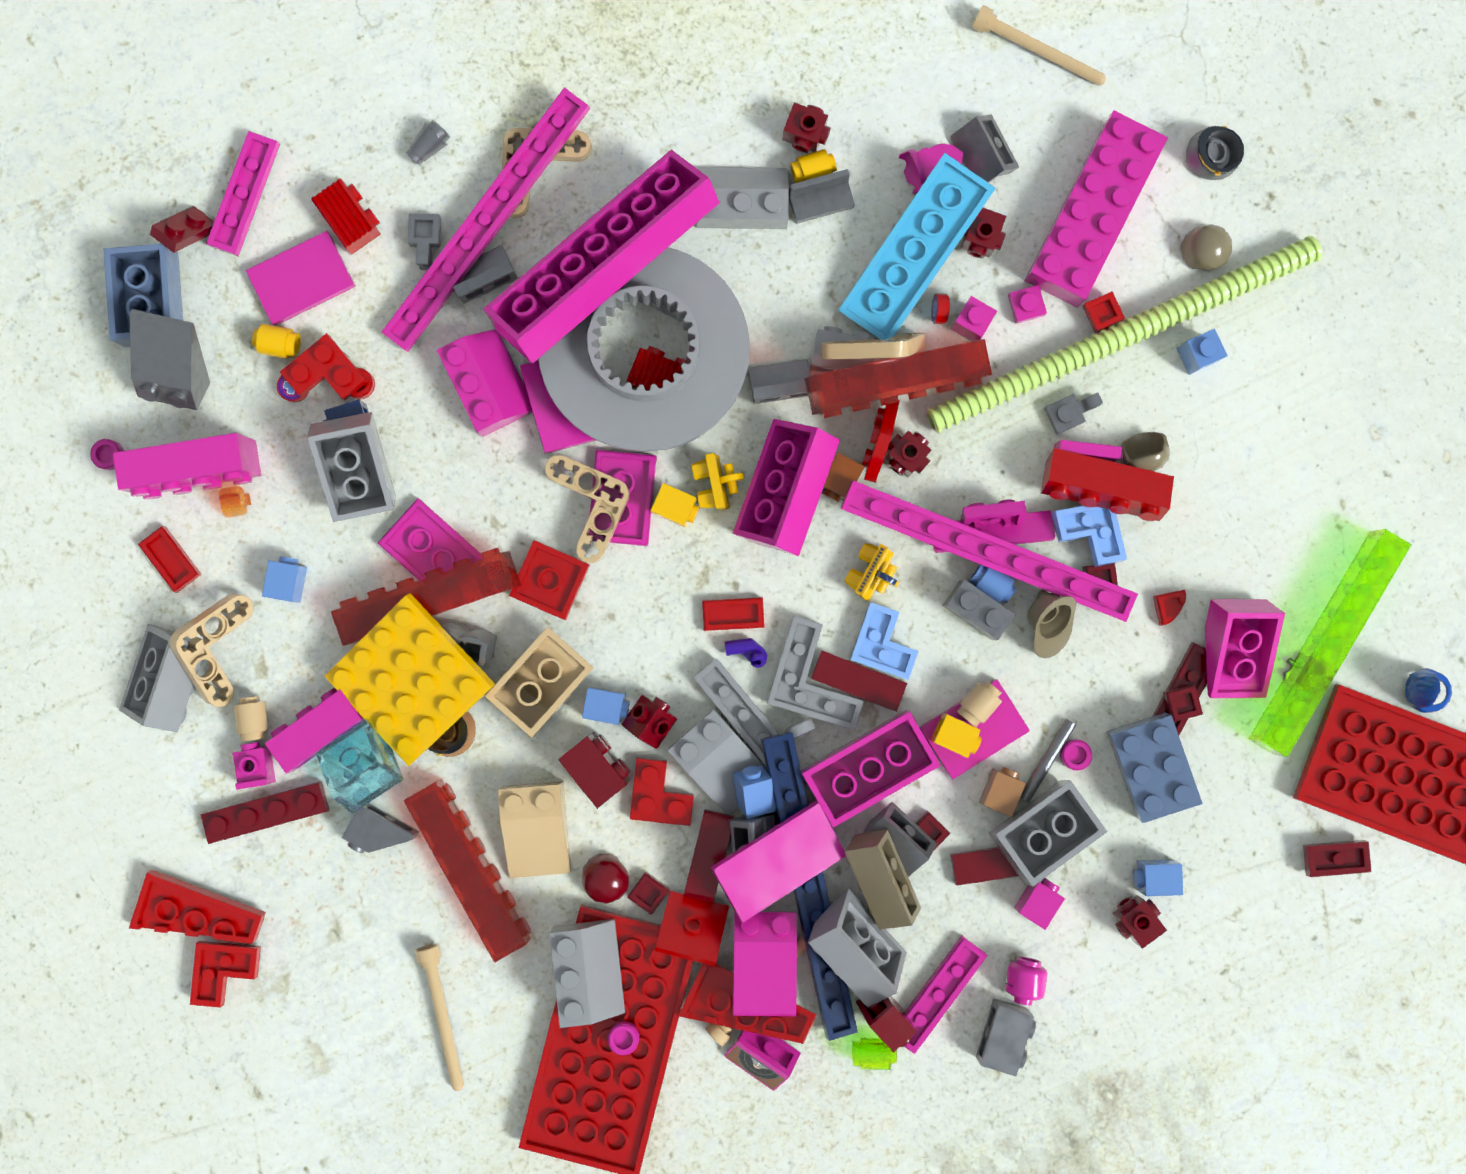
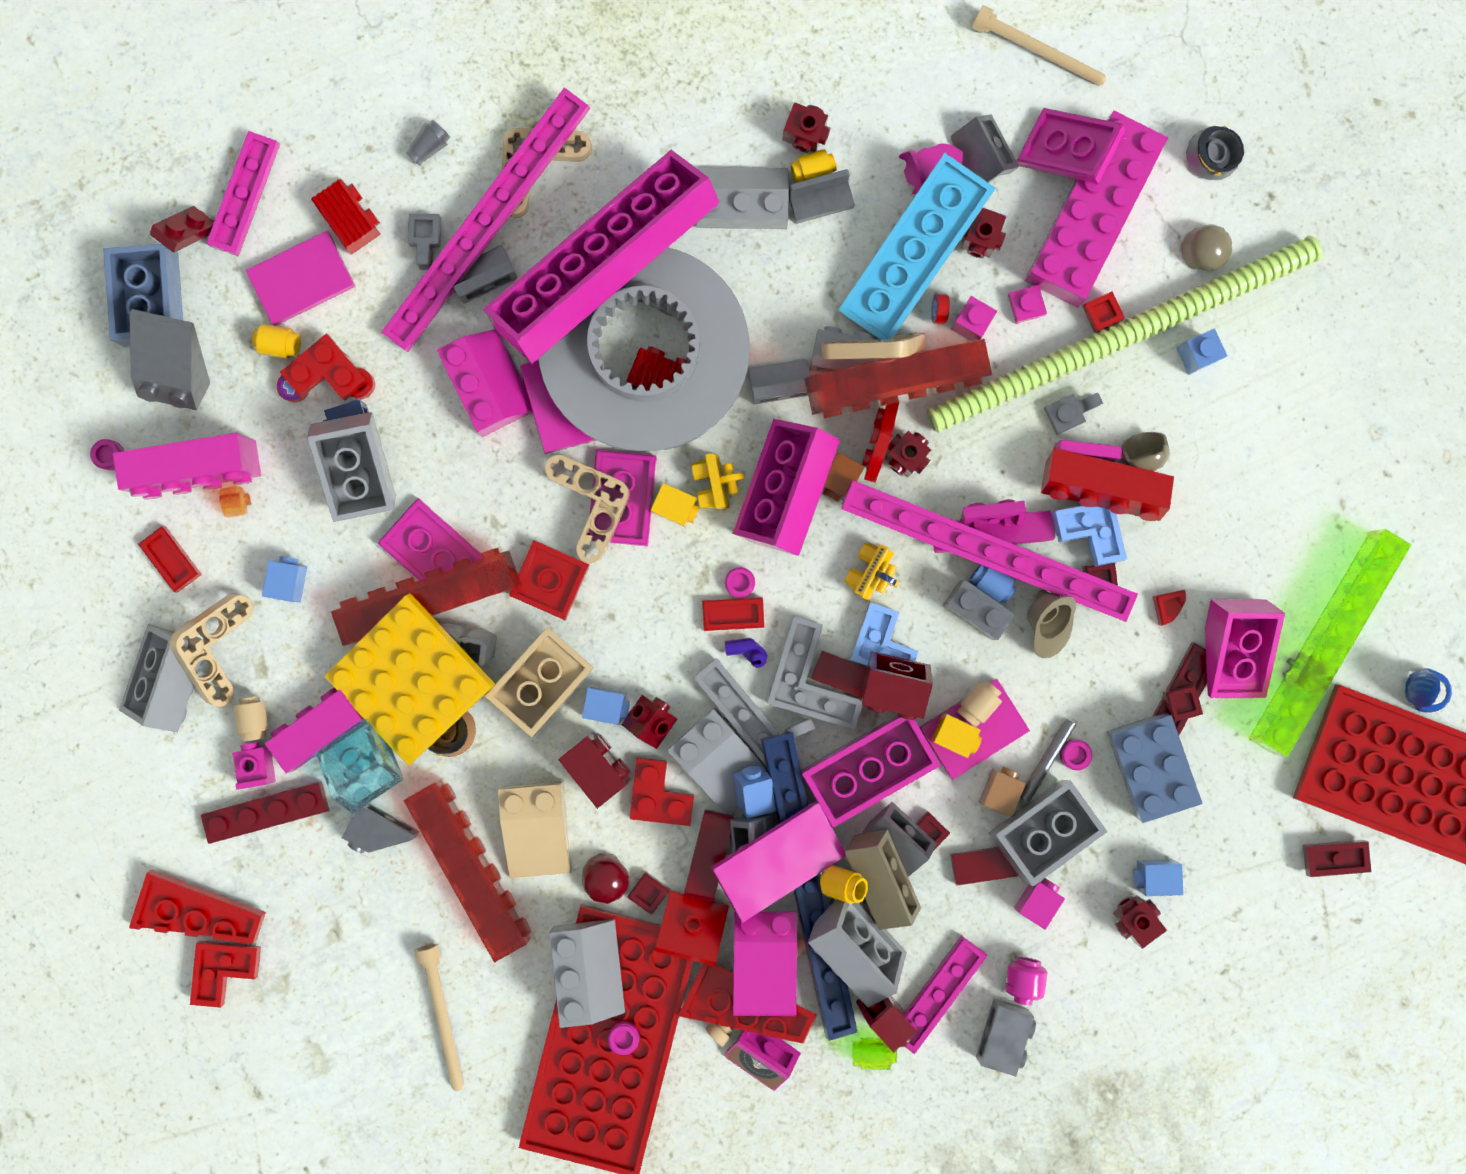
none -> dark pink tile [725,567,755,598]
none -> yellow brick [820,865,868,904]
none -> dark red brick [862,651,933,720]
none -> dark pink tile [1017,108,1126,184]

